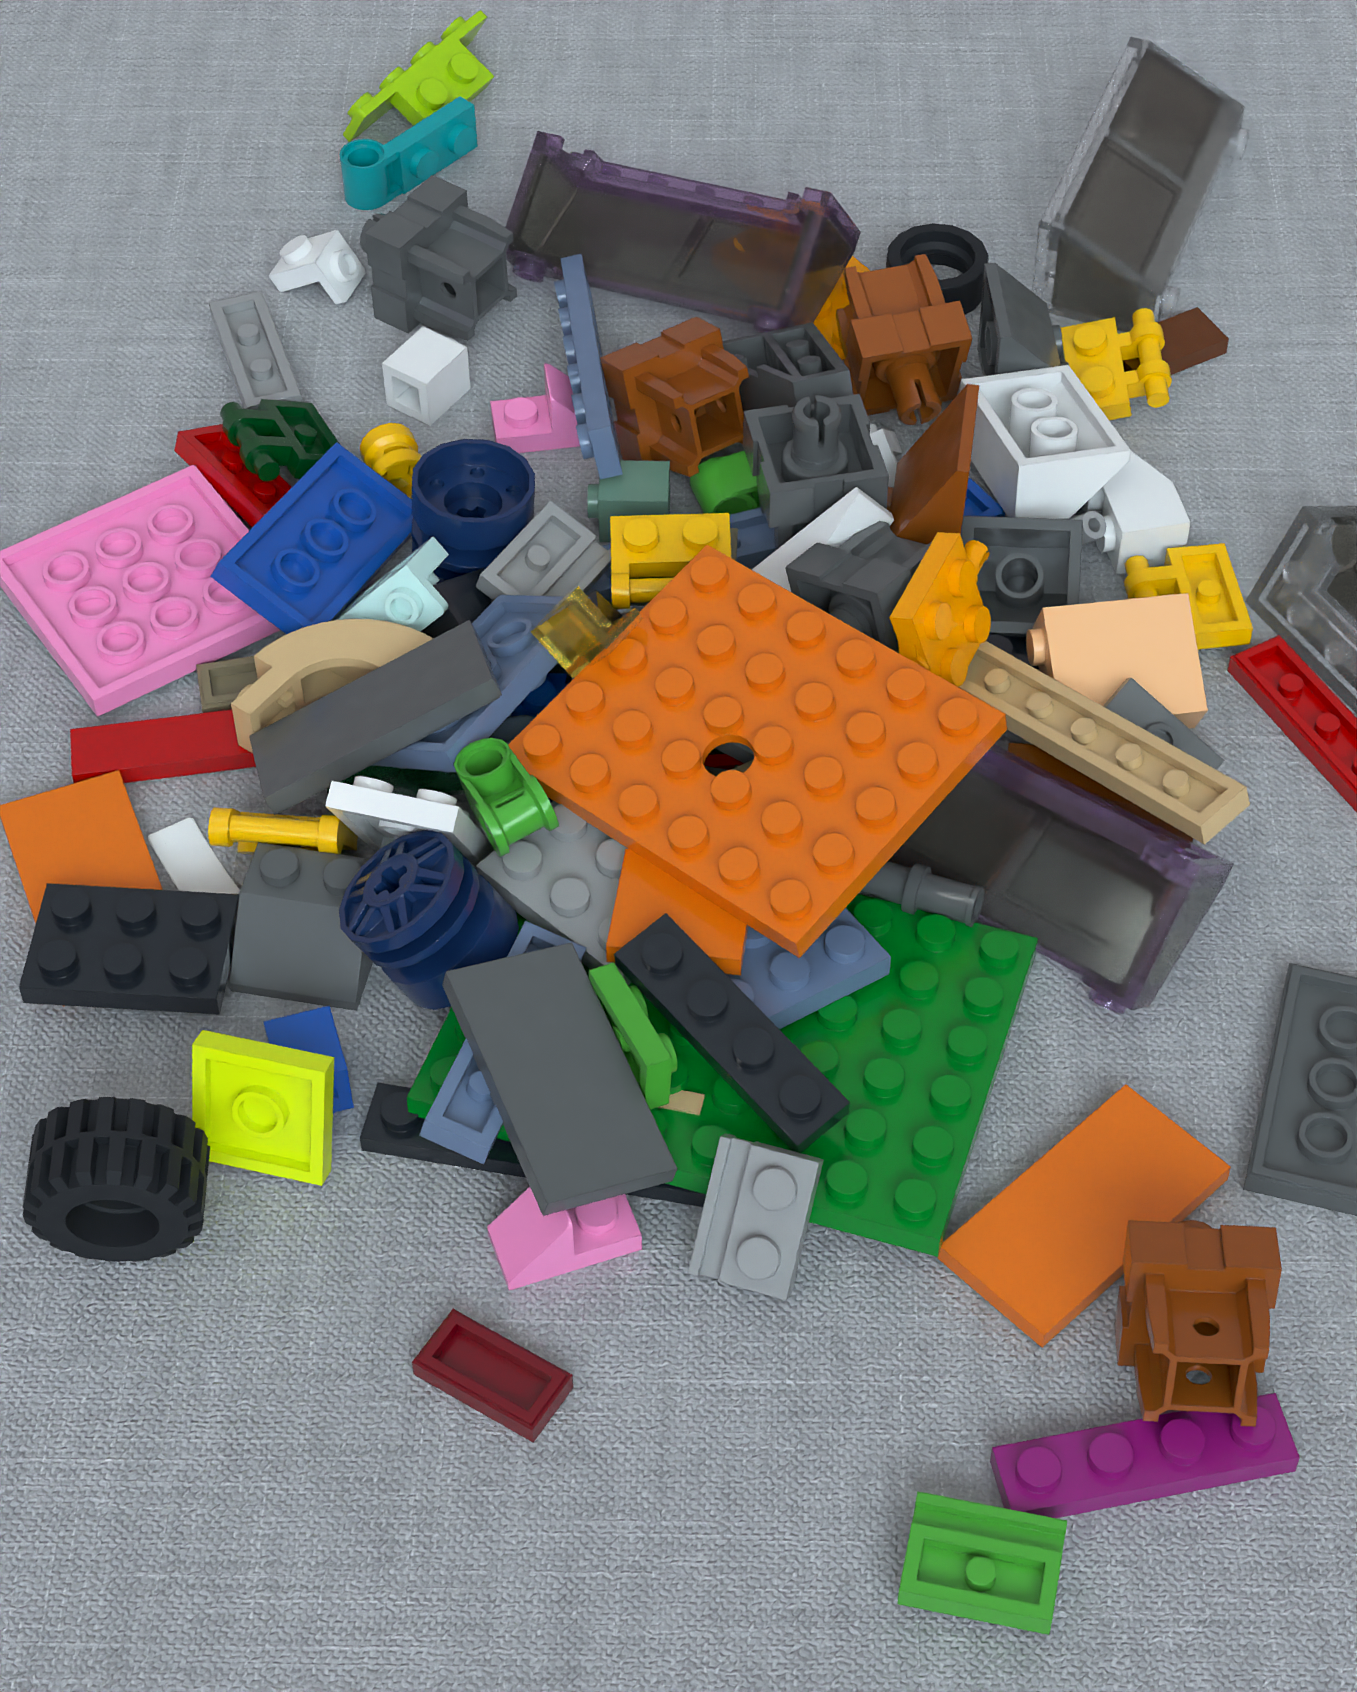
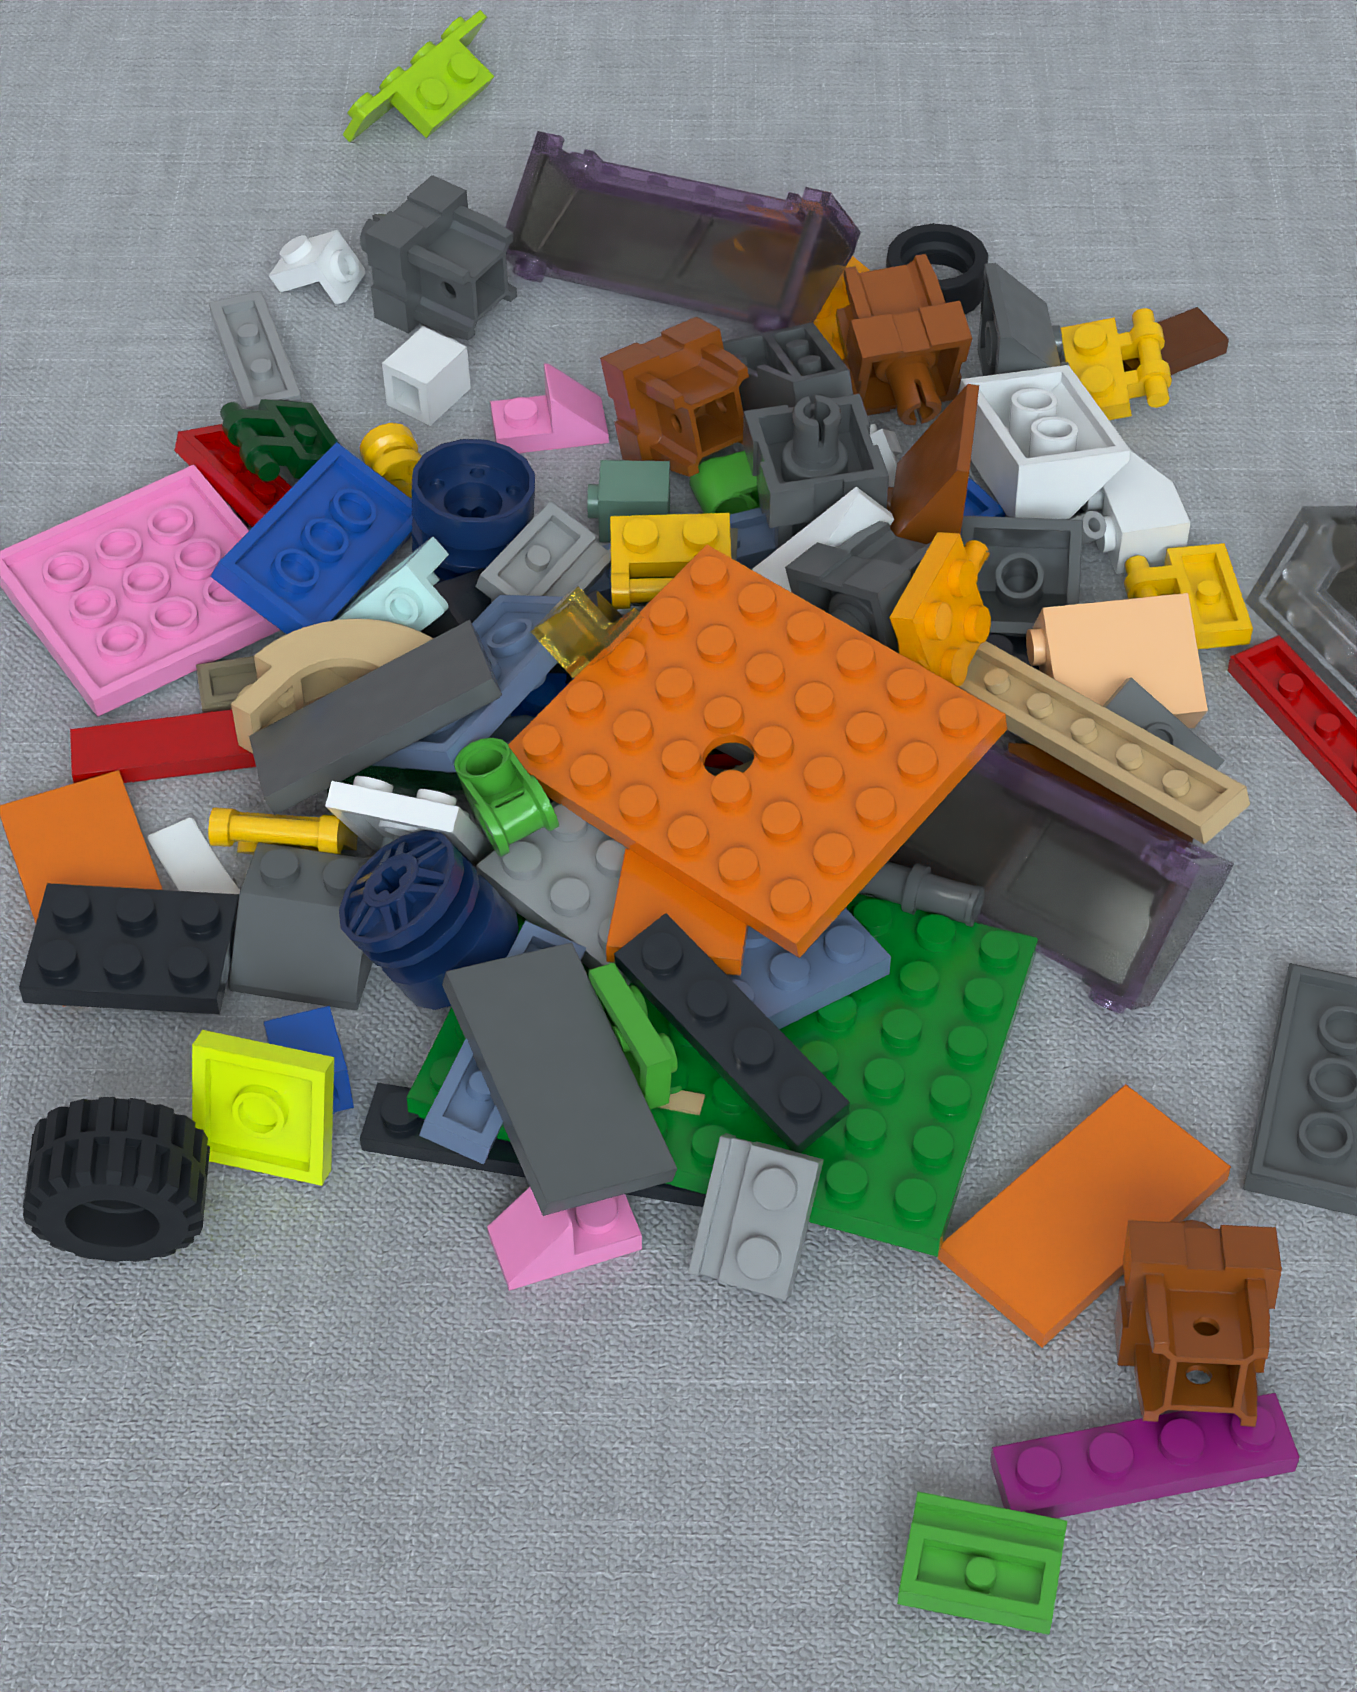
teal plate [339,96,478,210] -> none
dark red tile [412,1309,574,1443] -> none
sand blue plate [554,254,623,479] -> none
windscreen [1032,37,1250,332] -> none

